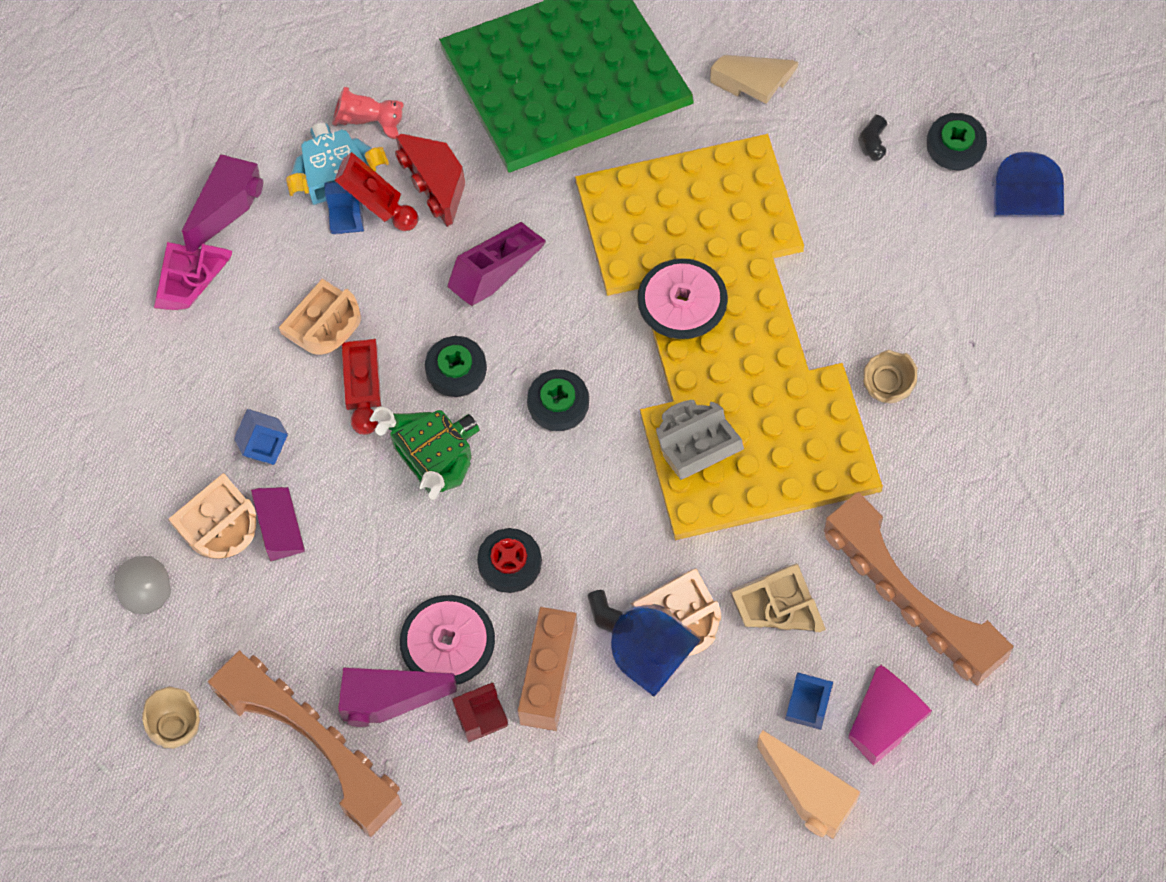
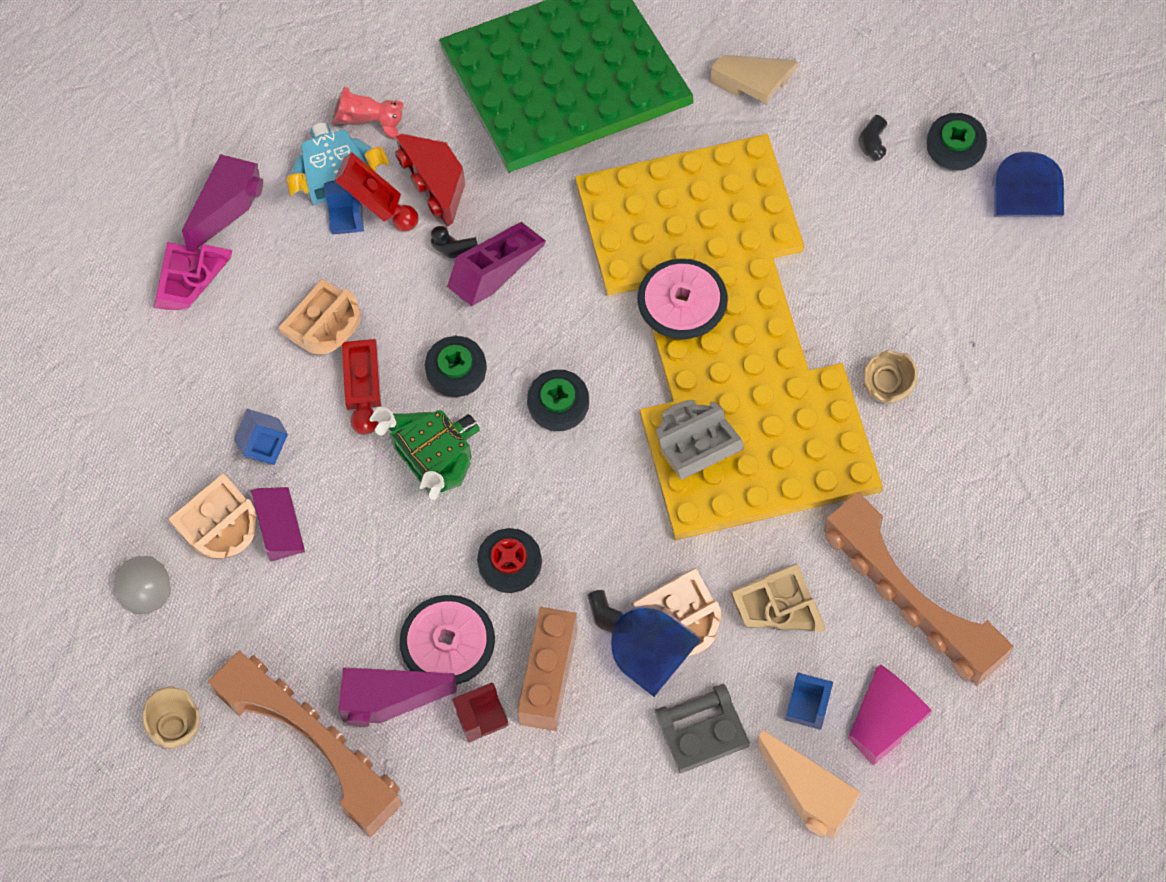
none -> black arm [430,226,478,258]
none -> dark grey plate [655,683,750,774]

